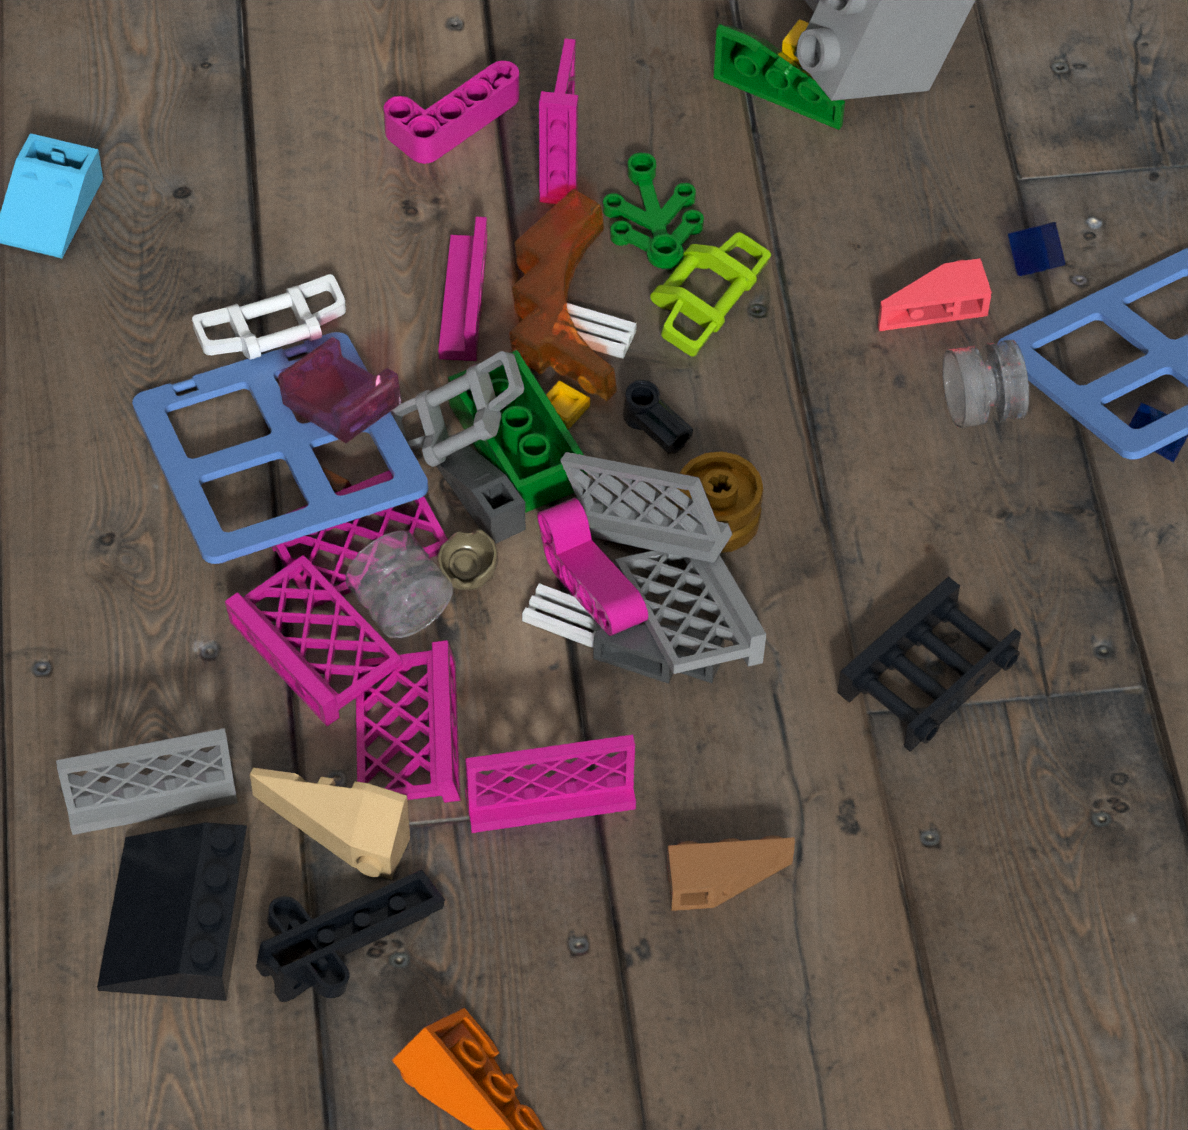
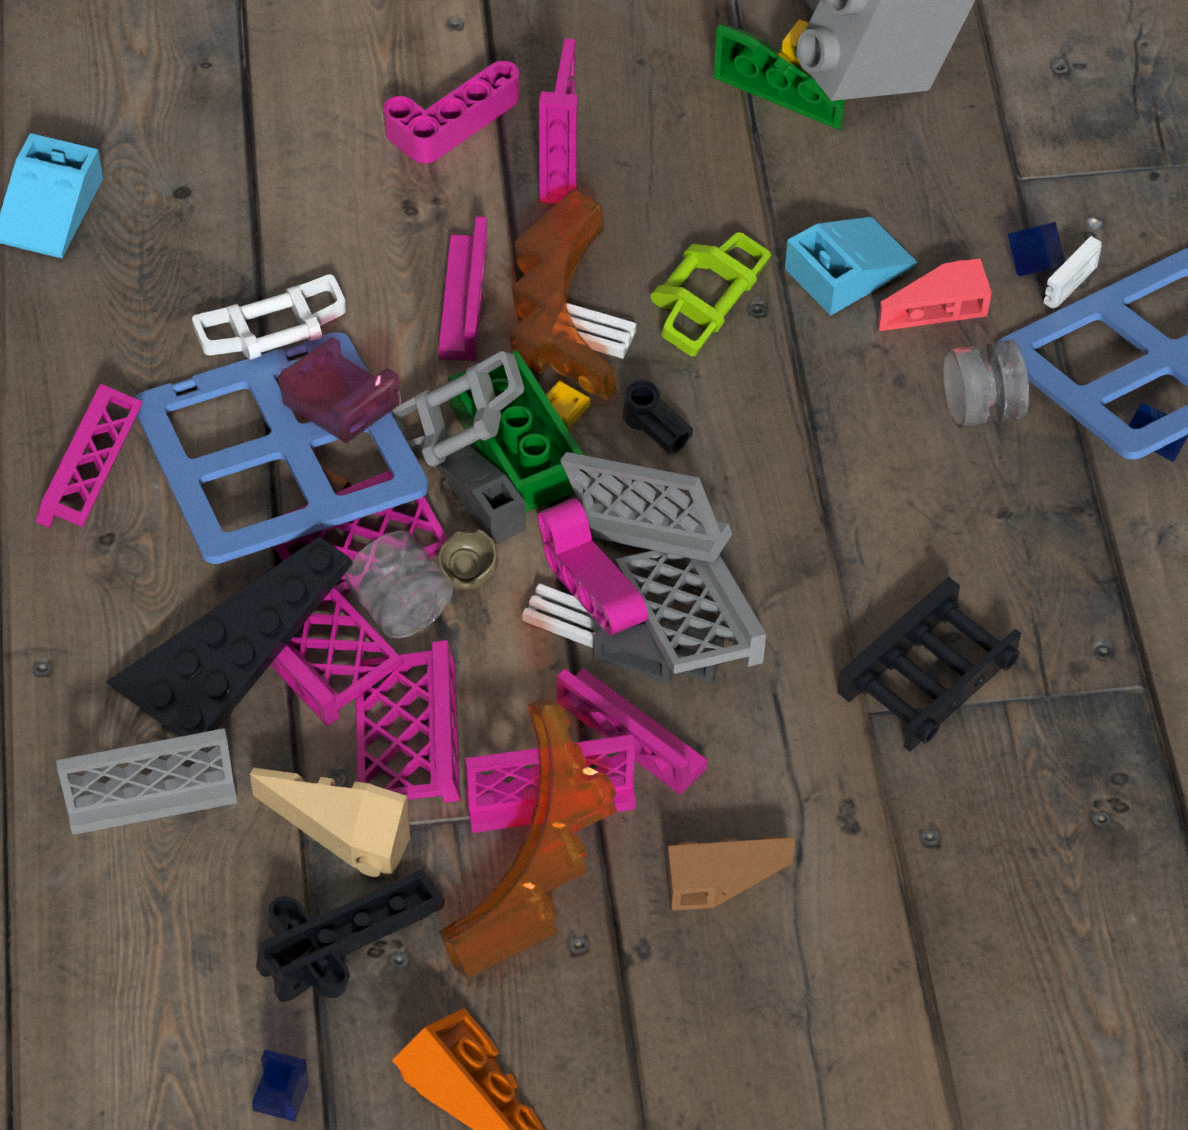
black slope [97,822,251,1001] -> none
green plant [603,153,704,269] -> none
pearl gold wheel [675,451,763,553] -> none
none -> dark pink fence [36,384,143,528]
none -> black wing [107,537,353,750]
none -> clear blue panel [252,1050,309,1122]
none -> clear orange arch [439,698,617,978]
none -> dark pink fence [557,668,708,795]
none -> medium azure slope [785,217,918,316]
none -> white tile [1043,236,1102,309]

